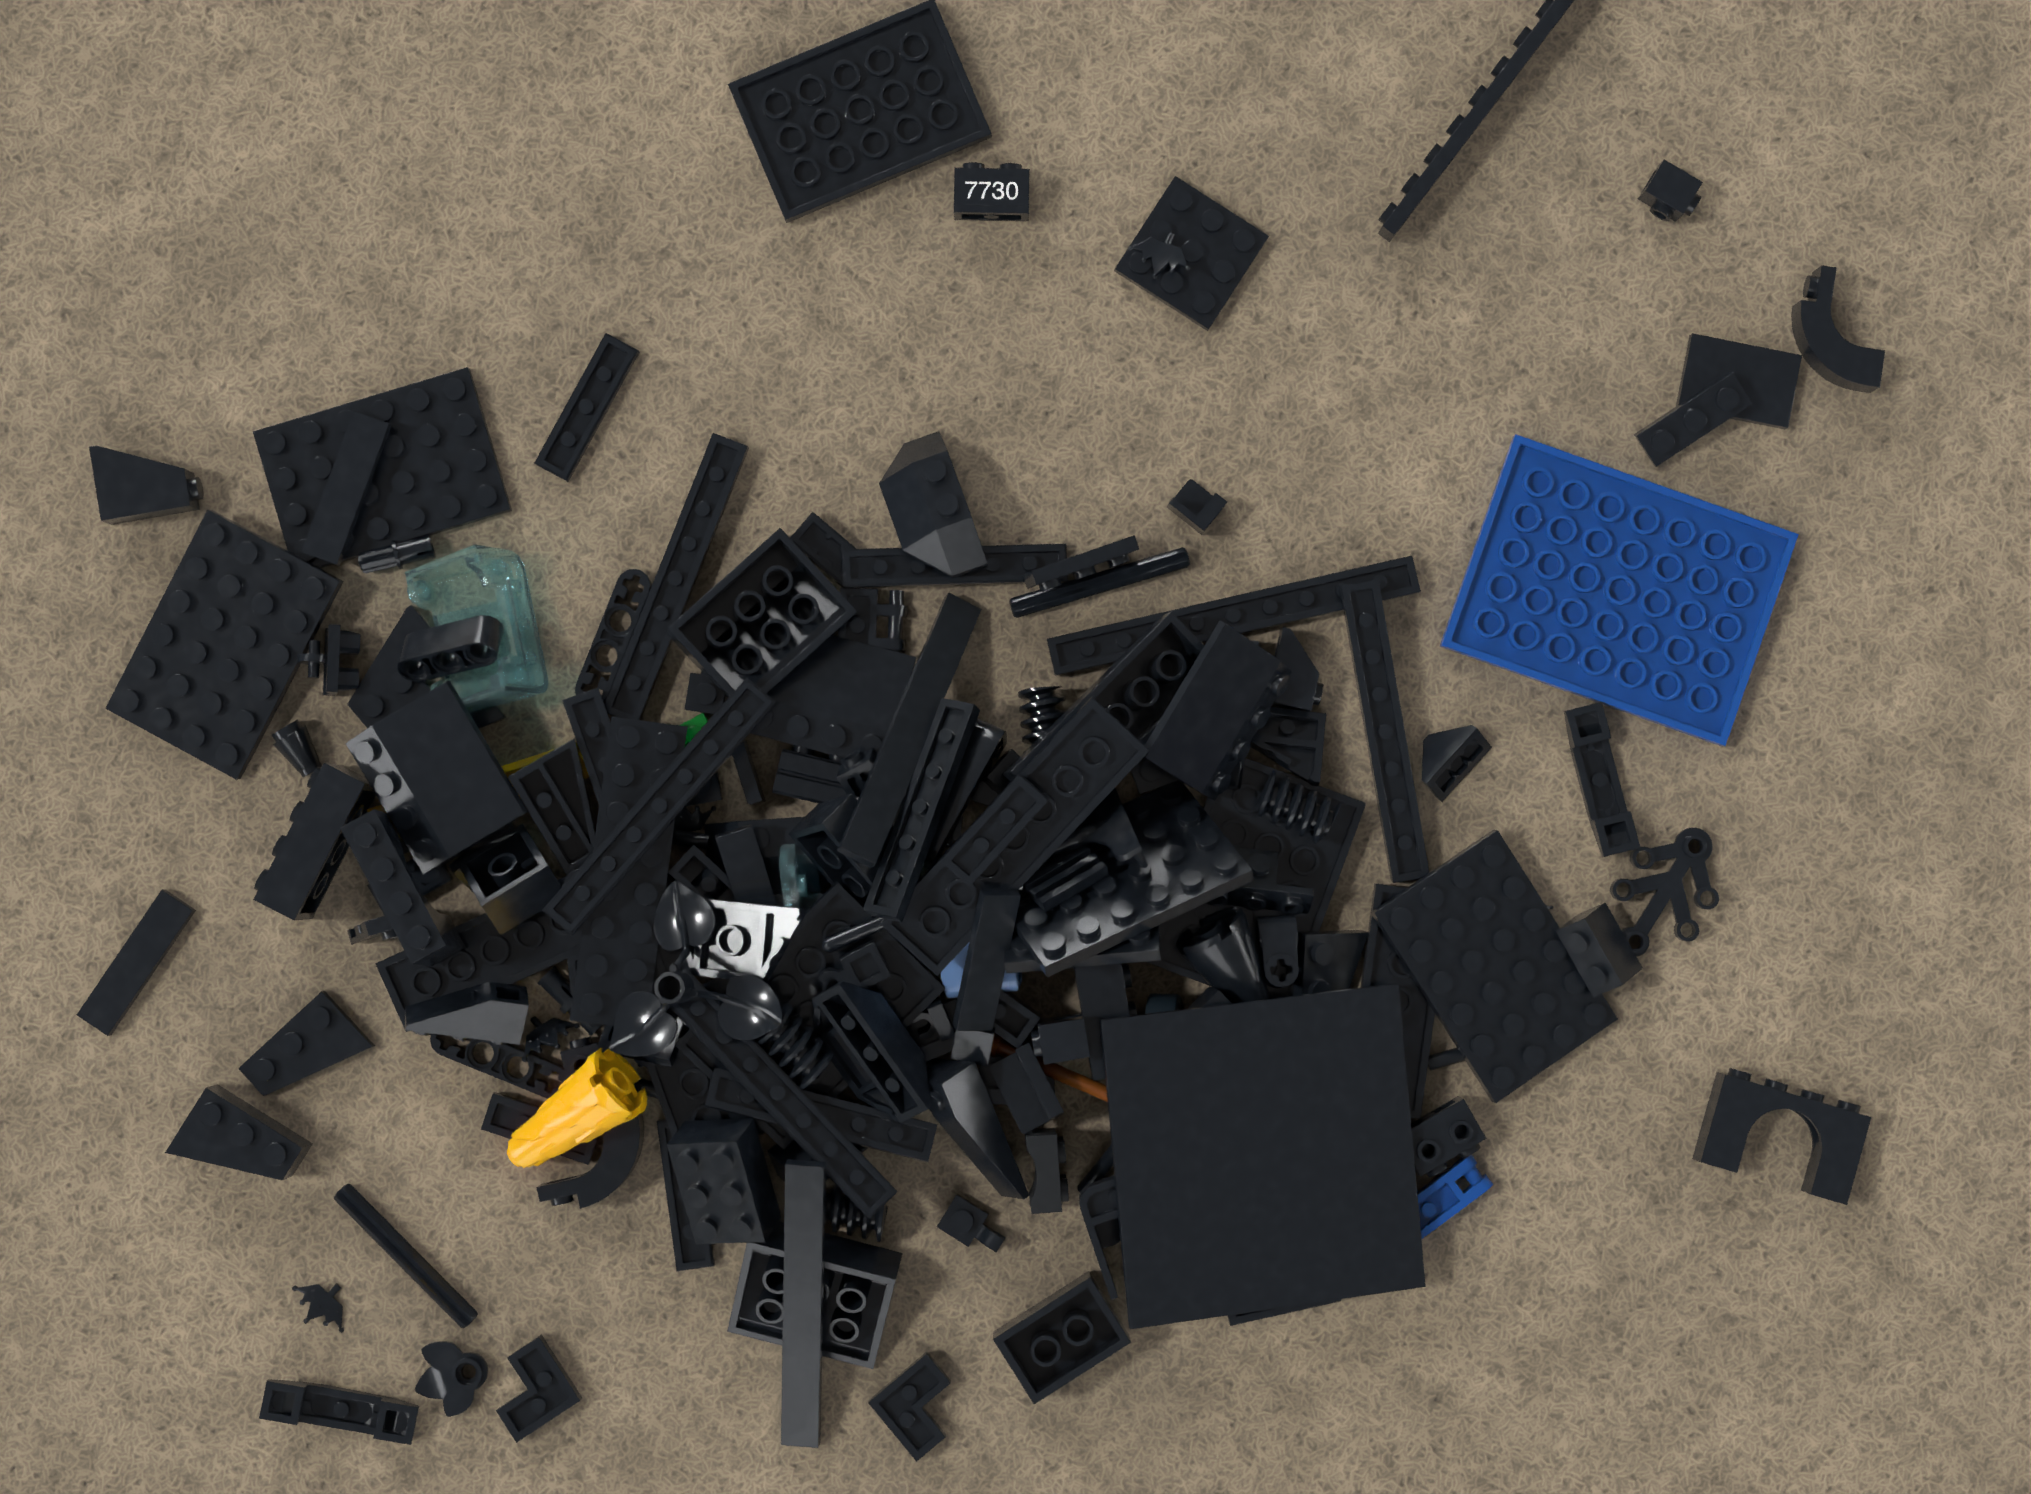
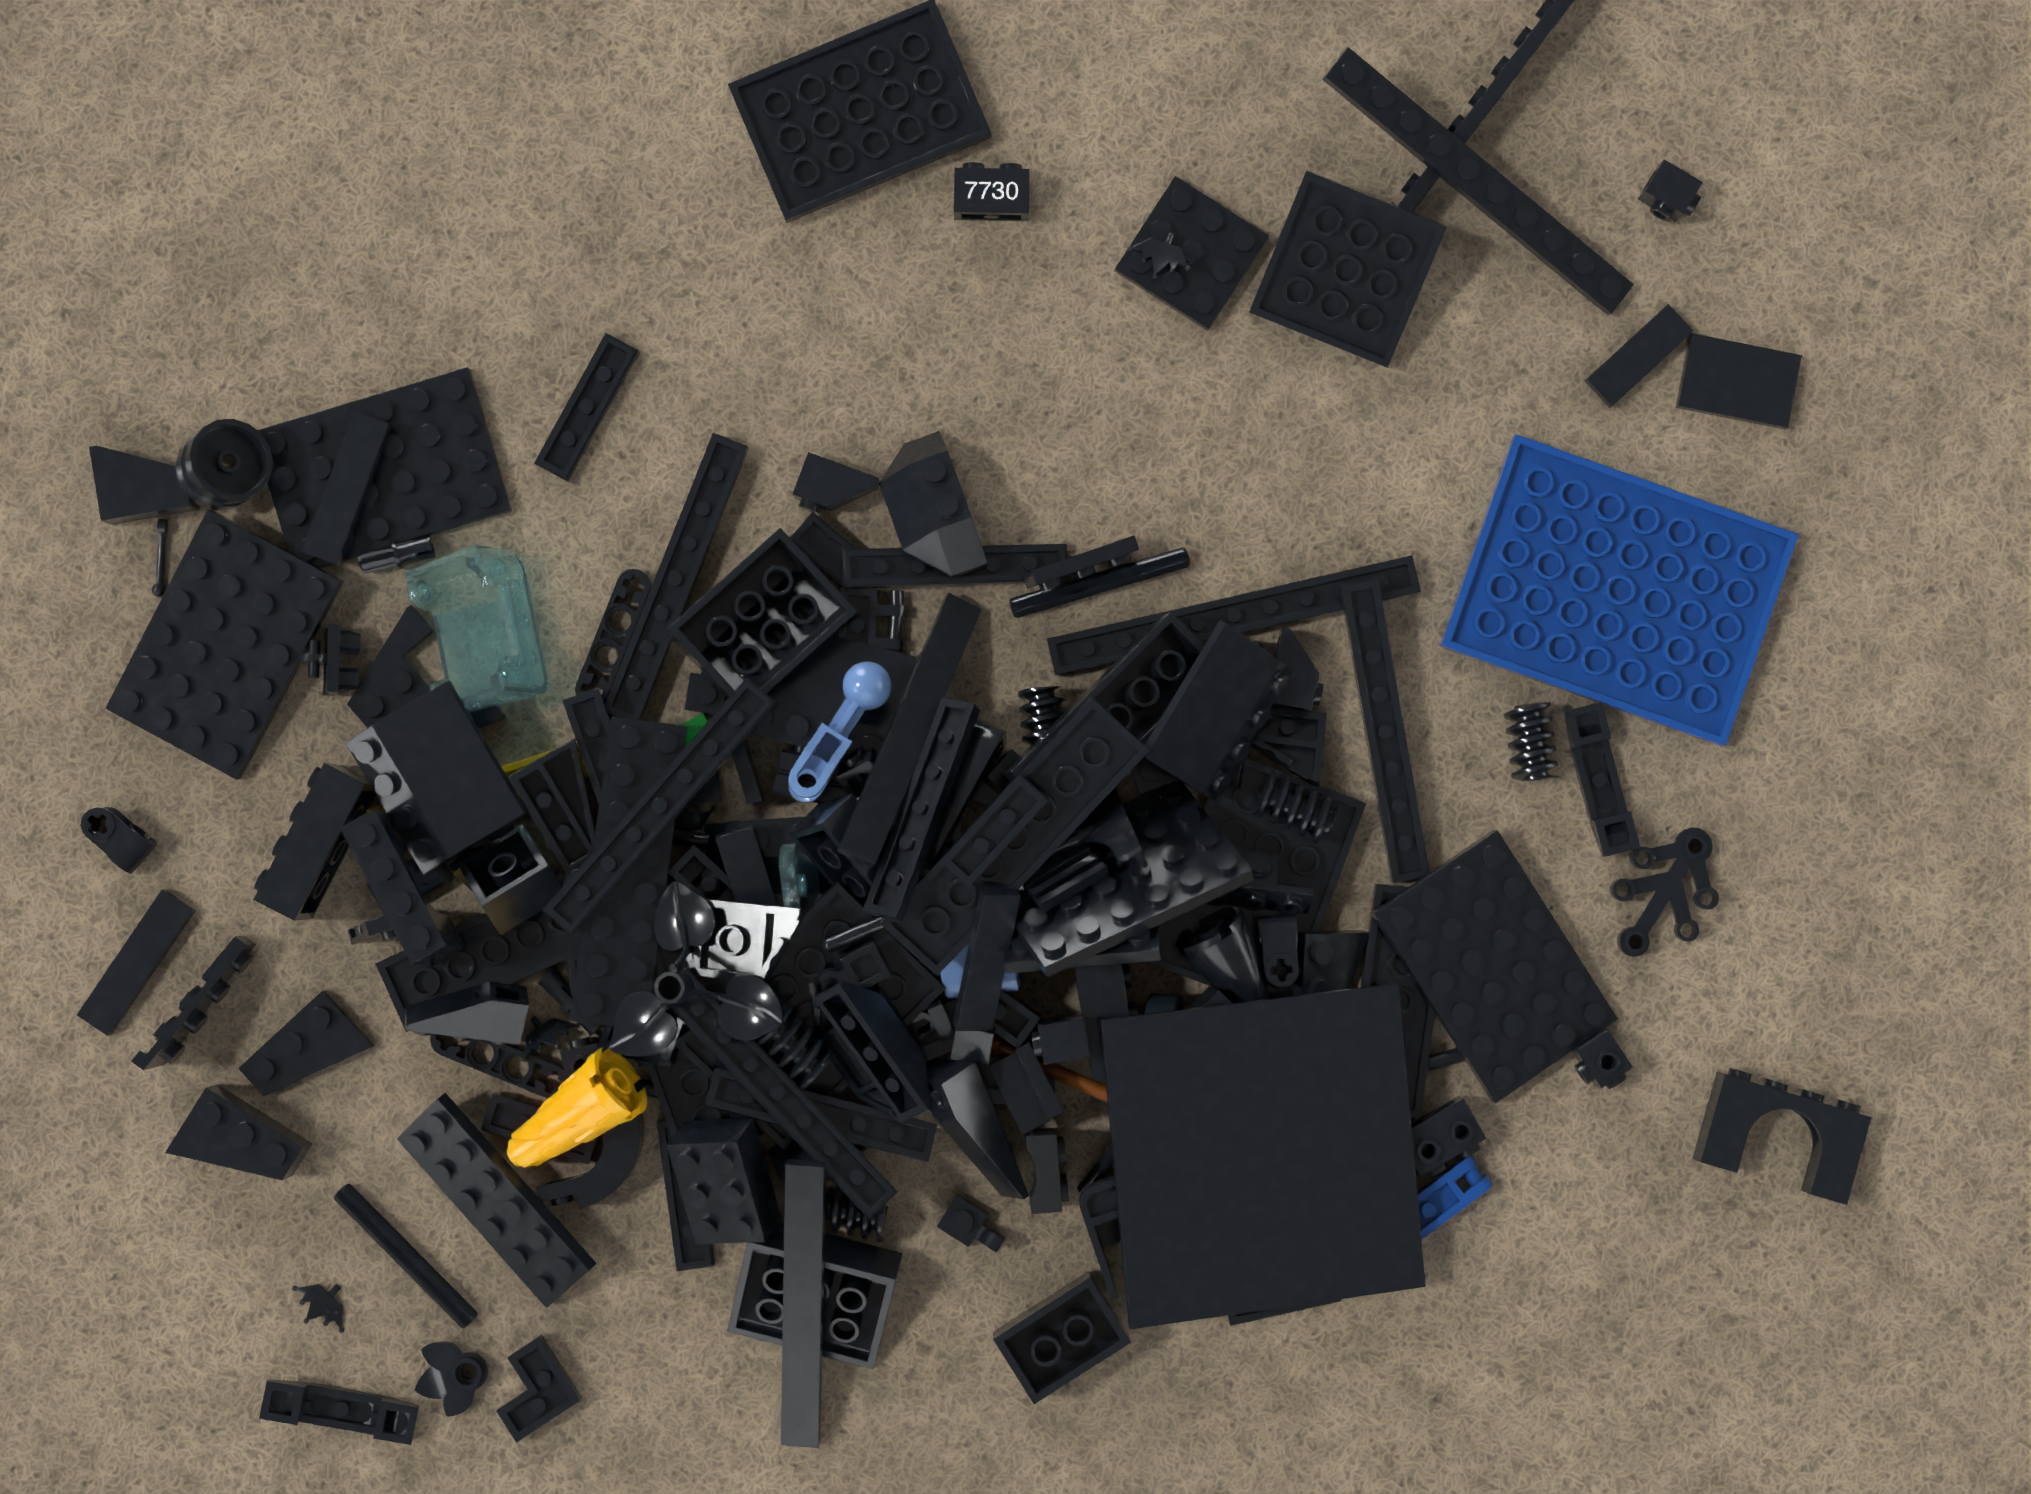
black cone [272,719,322,777] -> none
black beam [397,615,504,682] -> none
black plate [868,1352,951,1462] -> none
black panel [1167,479,1227,535] -> none
black slope [1421,725,1492,802] -> none
black brick [1556,902,1643,997] -> none
black plate [1634,372,1753,467] -> none
black arch [1791,265,1885,393] -> none
none -> black piece [80,807,158,874]
none -> black wing [131,936,256,1070]
none -> black hinge [151,519,168,597]
none -> black wheel [175,419,273,511]
none -> black plate [397,1093,597,1308]
none -> medium blue piece [788,661,892,803]
none -> black slope [793,452,880,514]
none -> black plate [1249,170,1447,368]
none -> black plate [1322,47,1634,315]
none -> black piece [1504,702,1560,781]
none -> black brick [1572,1028,1633,1089]
none -> black tile [1585,304,1693,408]

